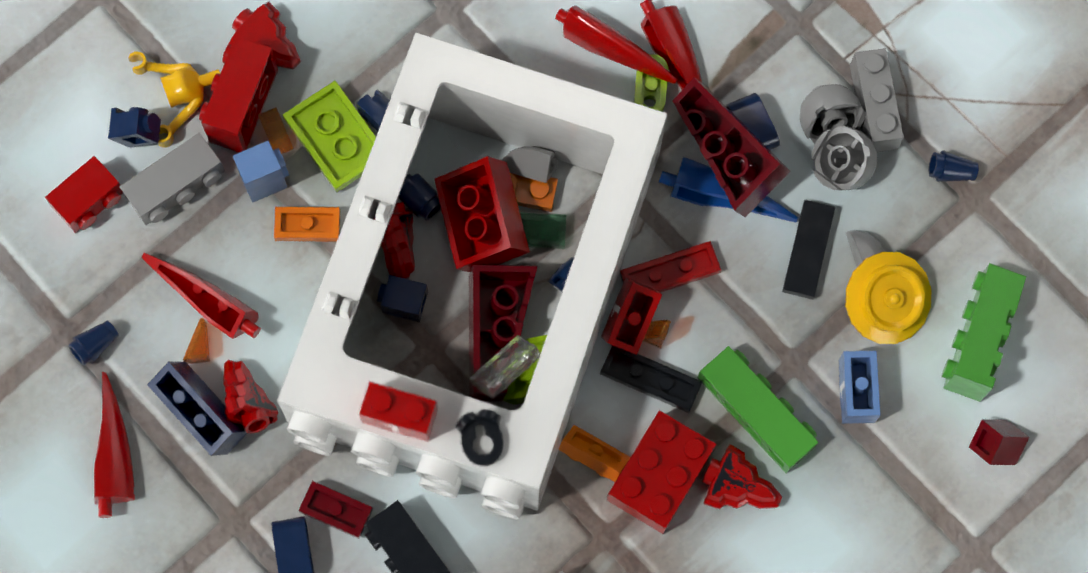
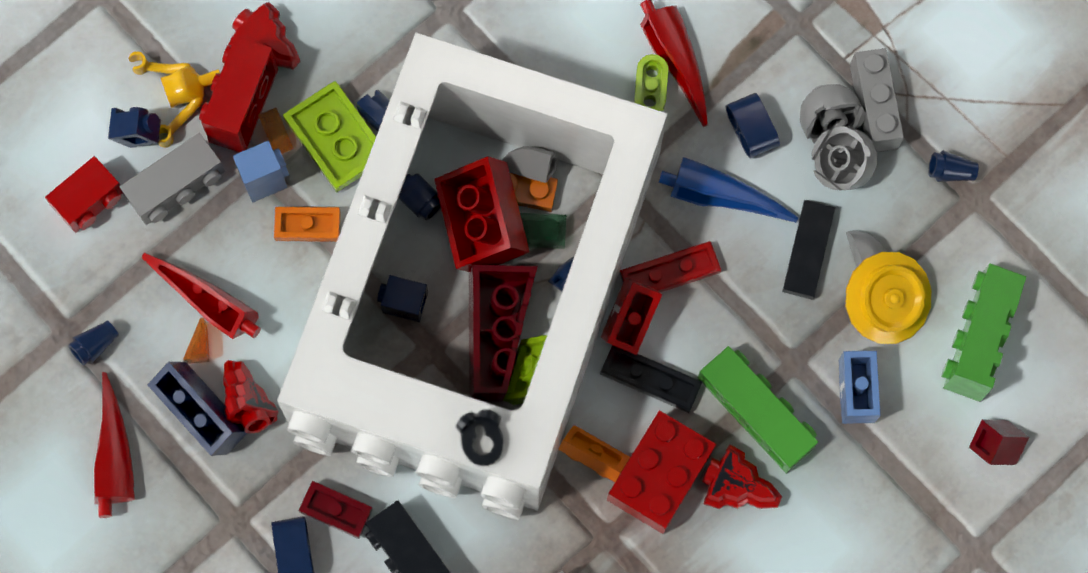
red brick [359,381,438,442] -> none
red rock [373,202,415,279] -> none
clear plate [470,335,541,399] -> none
red piece [555,5,678,84] -> none
clear orange piece [643,320,671,349] -> none
dark red wedge [672,77,791,217] -> none

